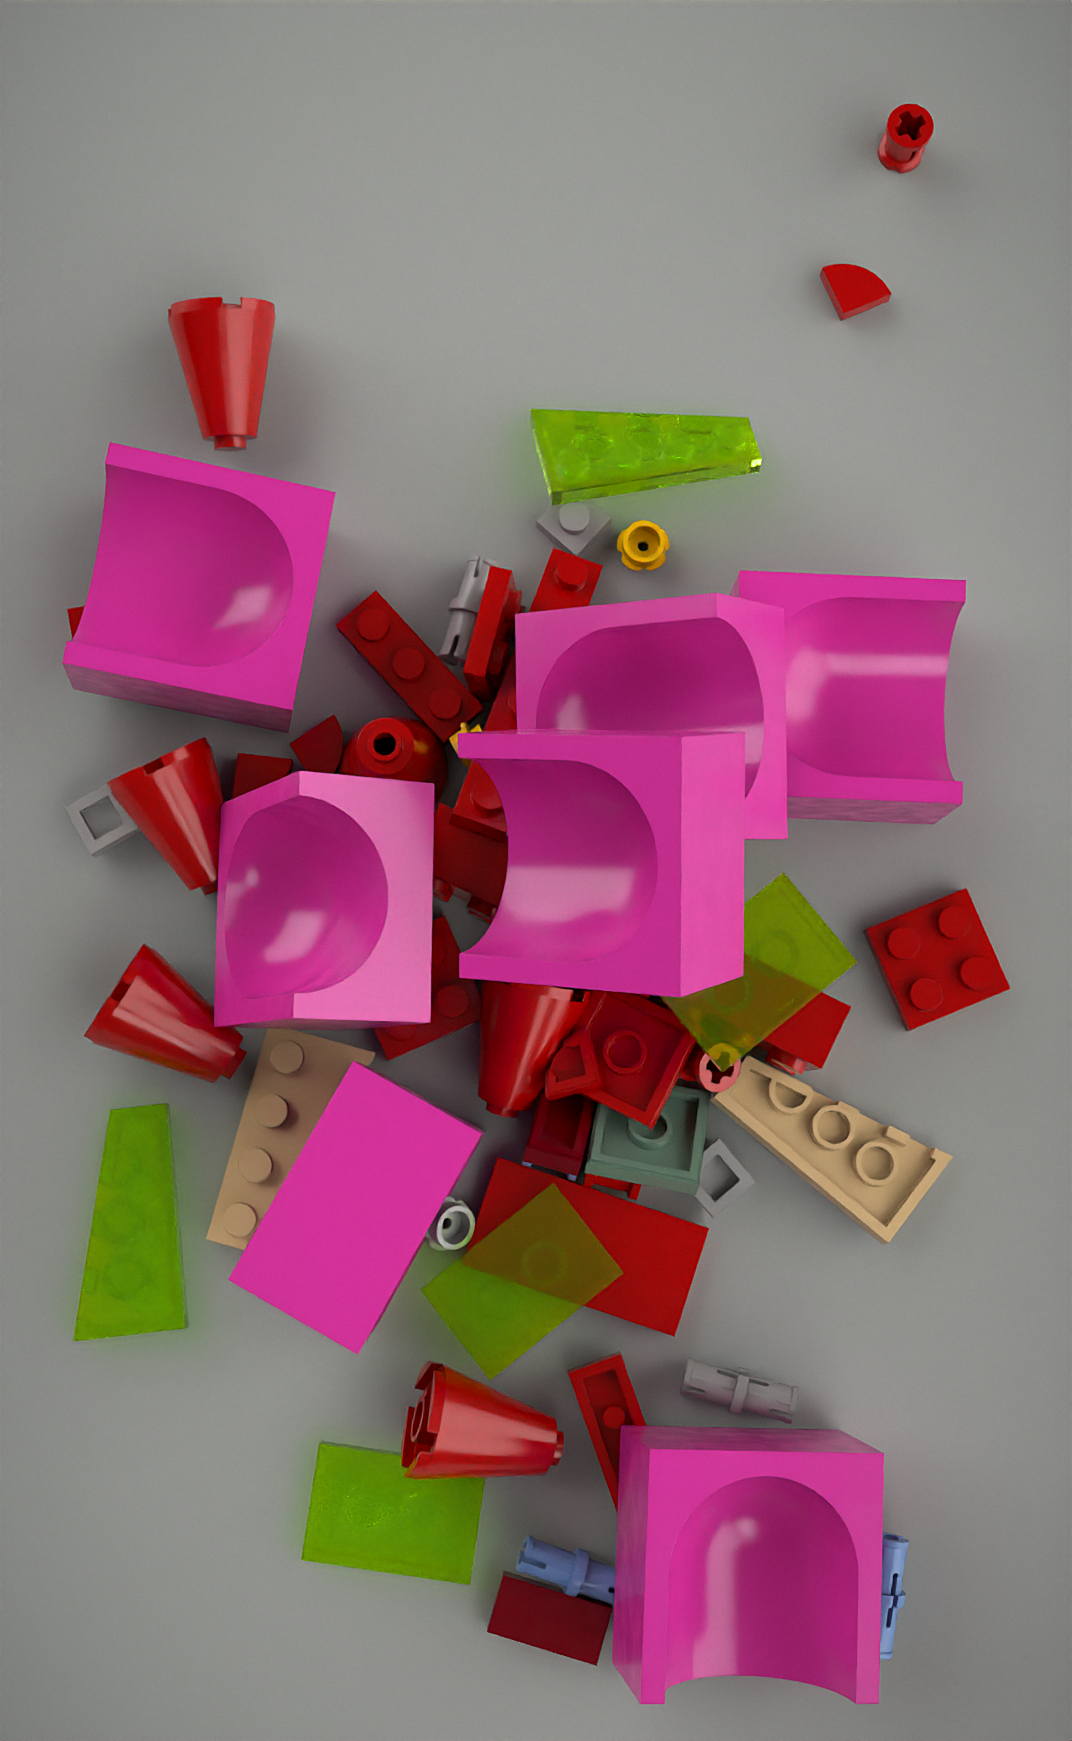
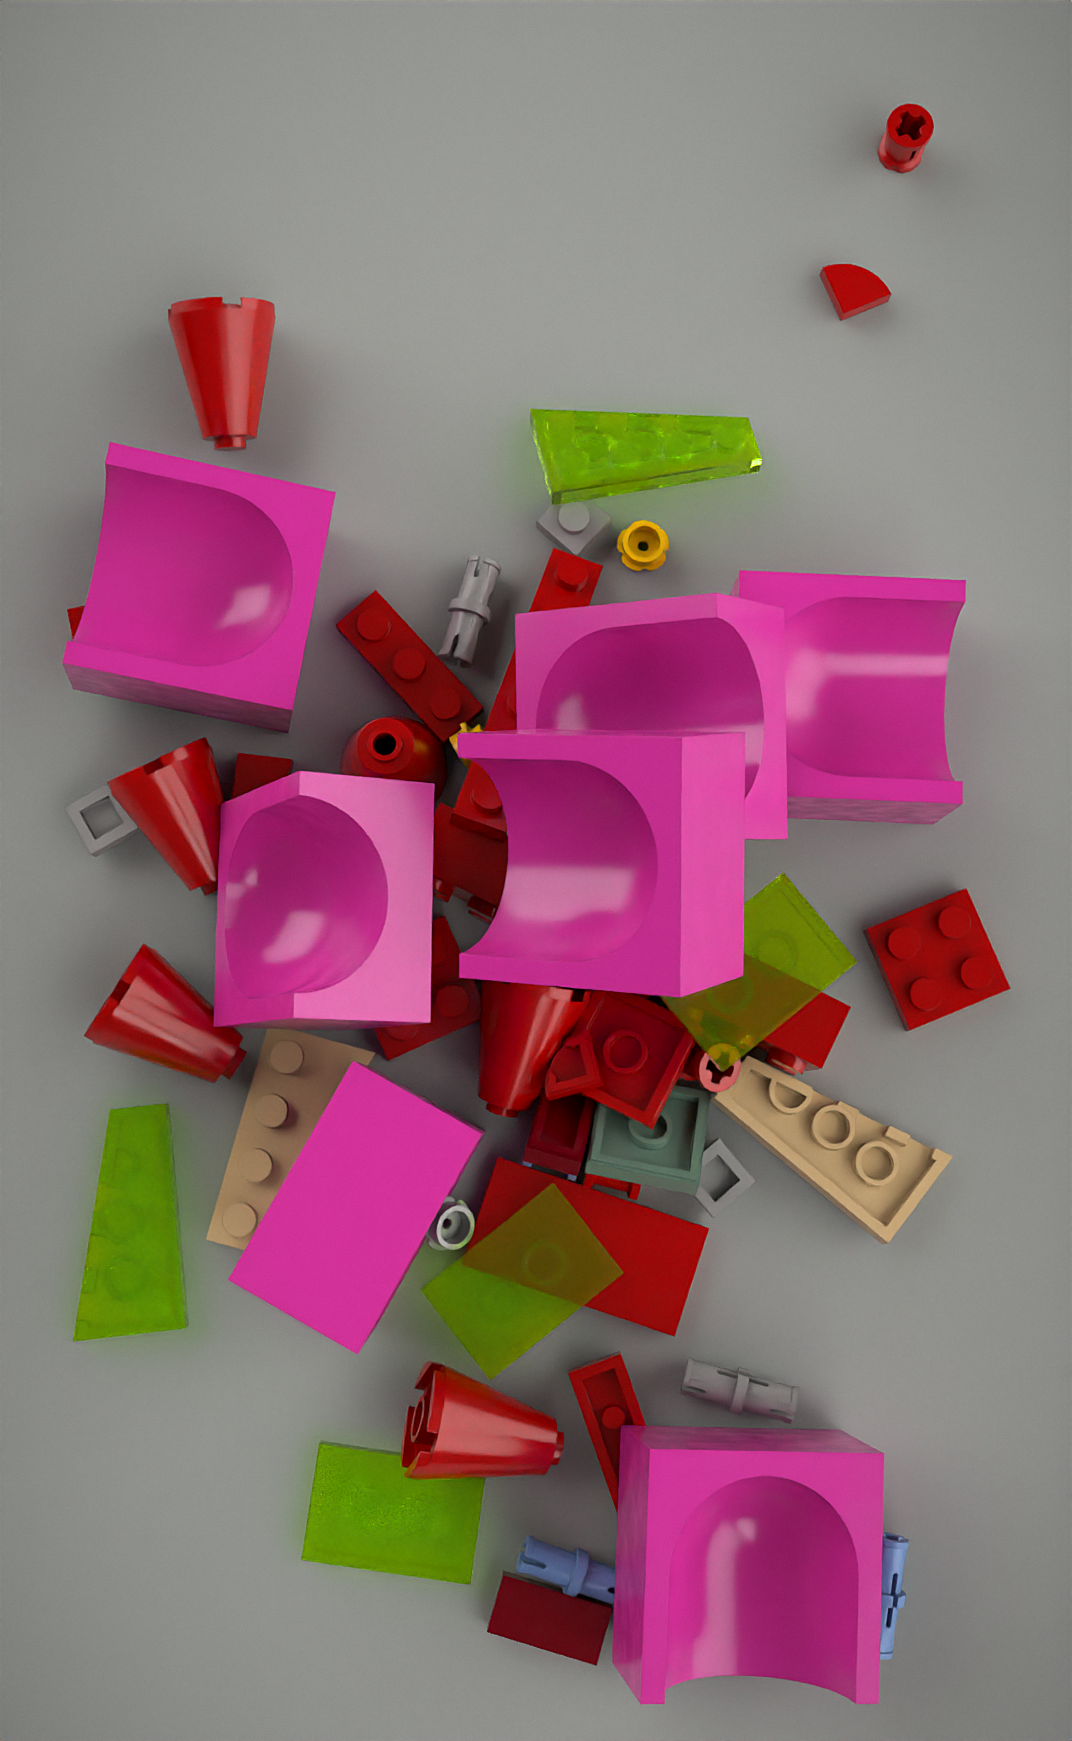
red tile [289,714,344,774] -> none
red plate [463,565,525,702] -> none

